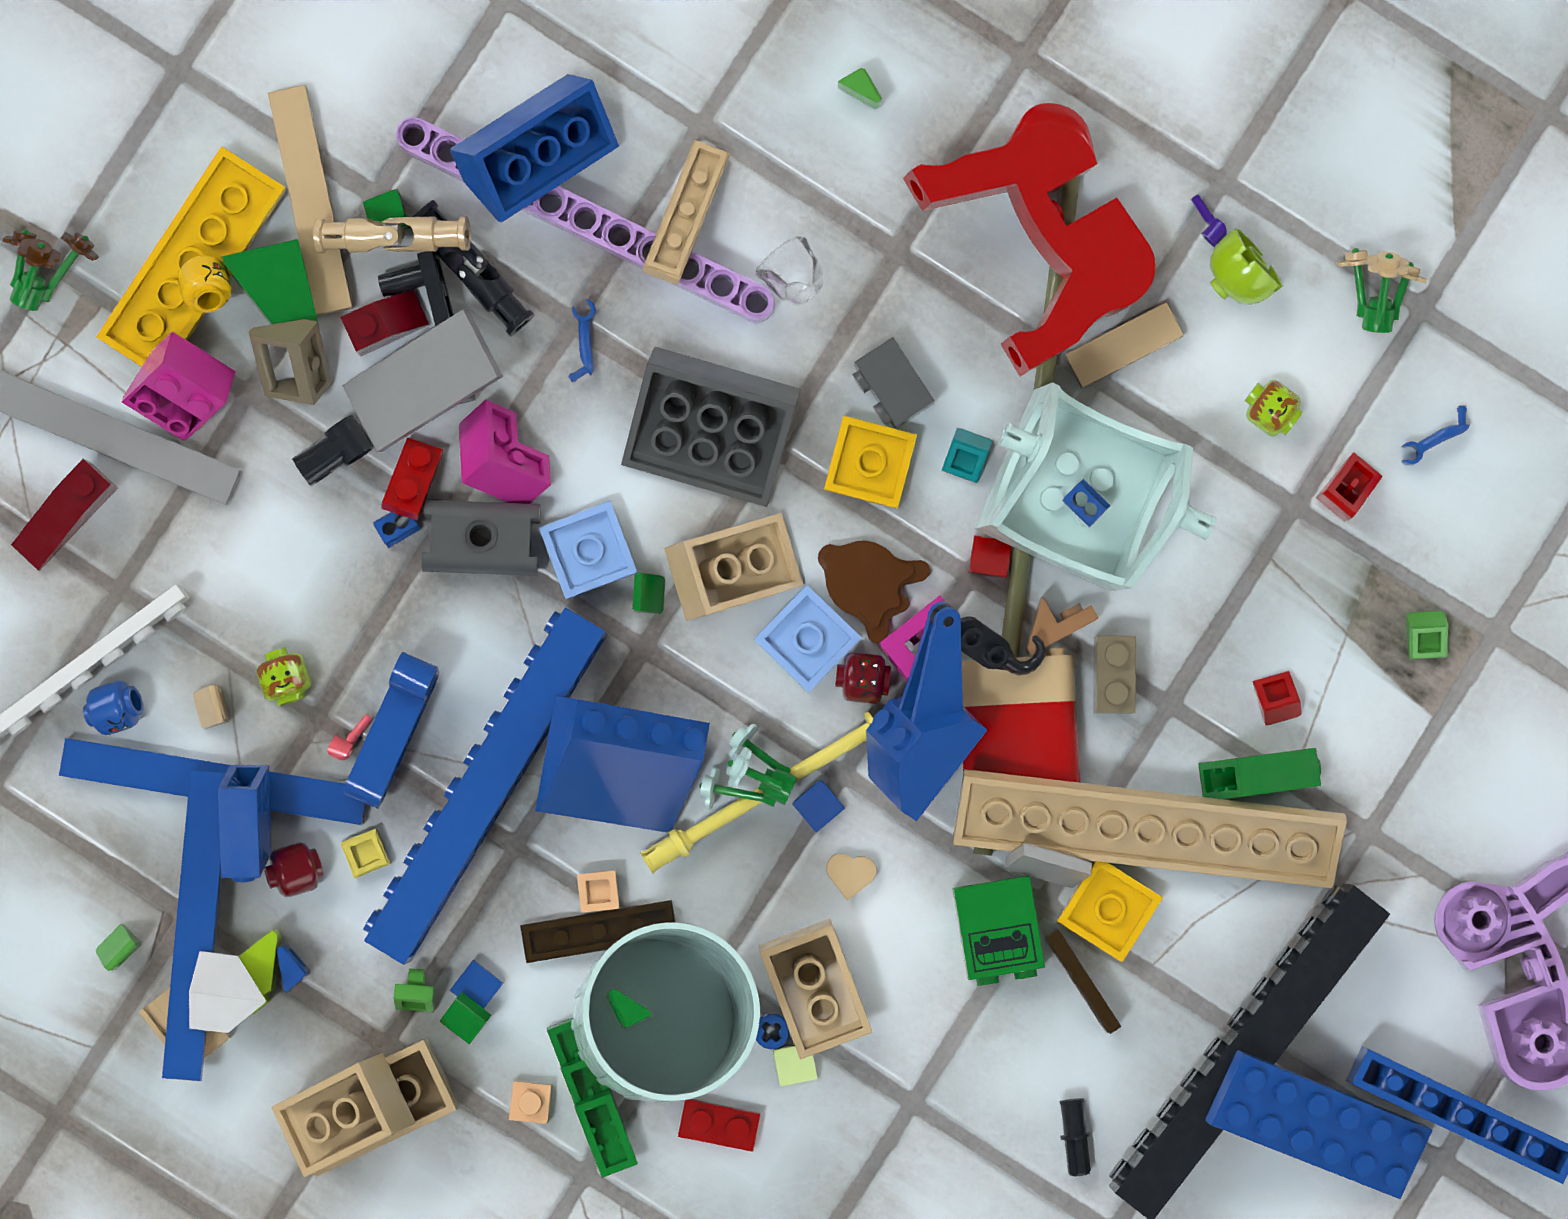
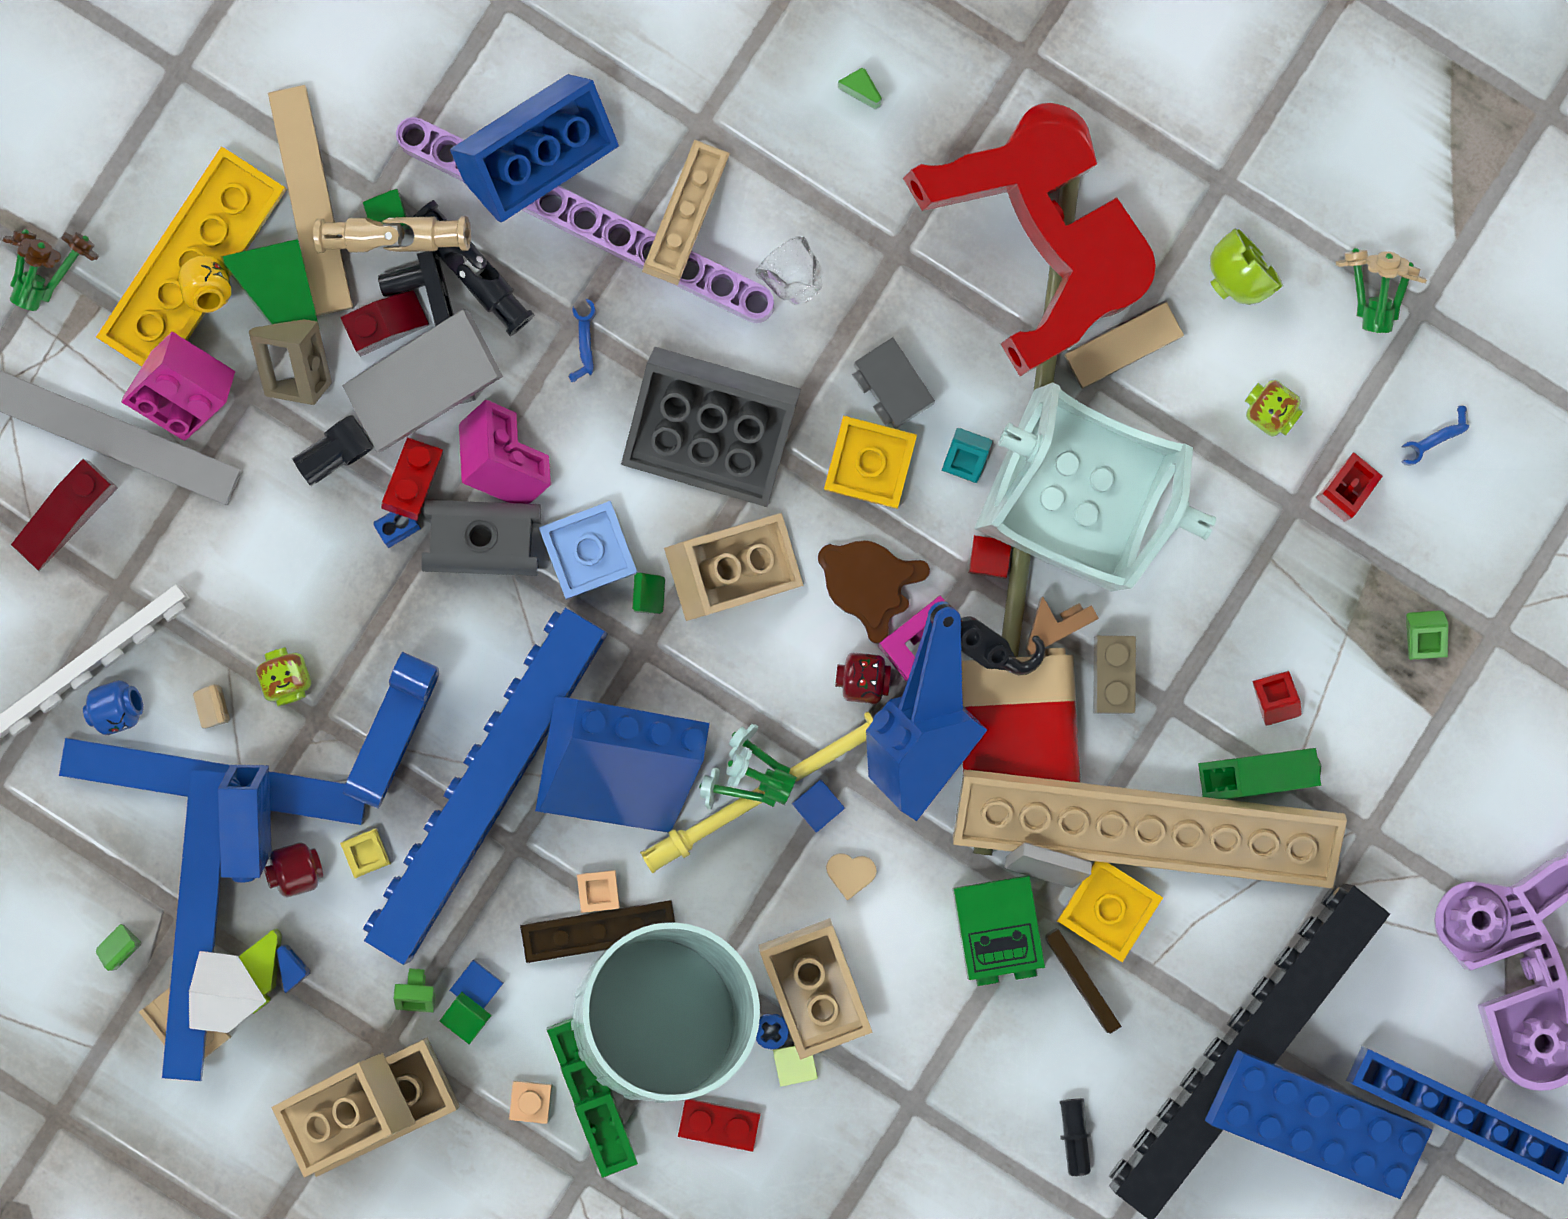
coral hand [327,714,373,761] -> none
green slope [606,989,654,1029] -> none
light blue plate [754,585,862,693] -> none
blue piece [1062,479,1111,528] -> none
dark purple hand [1191,194,1227,247] -> none

